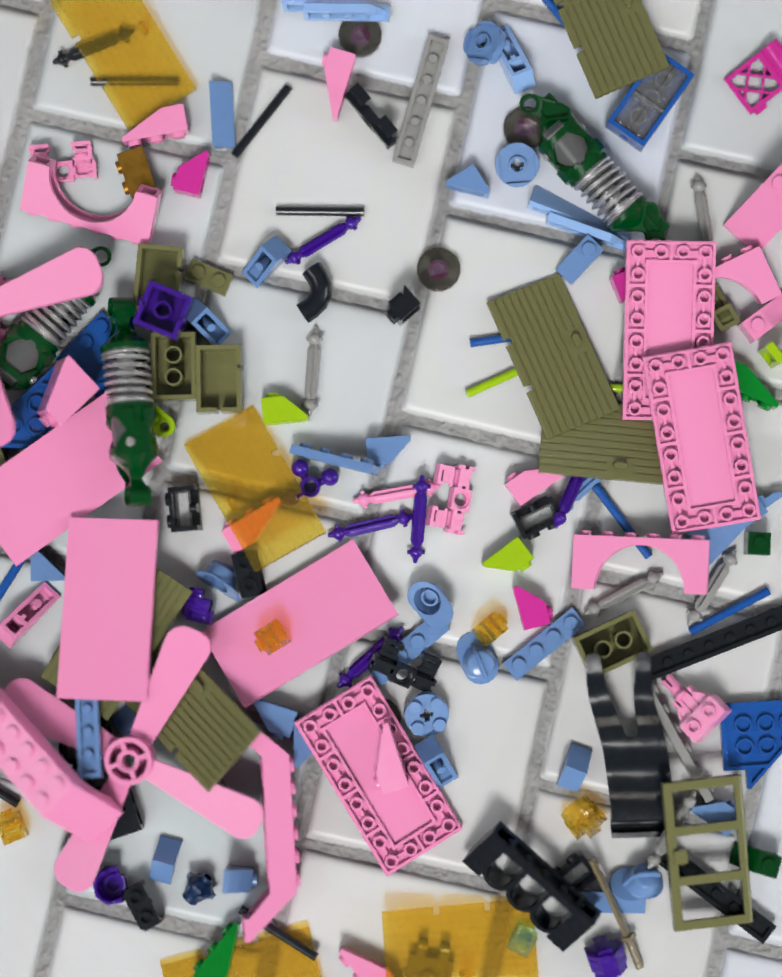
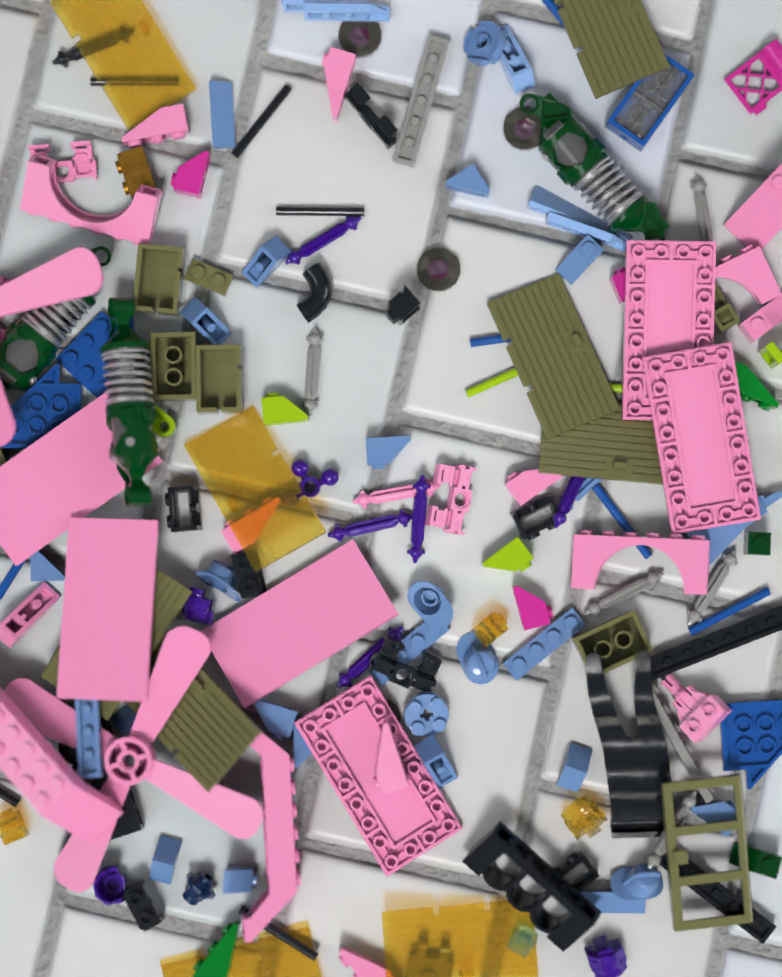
bright pink slope [37,355,100,428] -> none
dark purple brick [133,280,194,342] -> none
clear yellow brick [254,619,291,655] -> none
medium blue plate [289,442,380,476] -> none
medium blue plate [495,142,539,187] -> none
dark tan sword [589,859,644,970] -> none

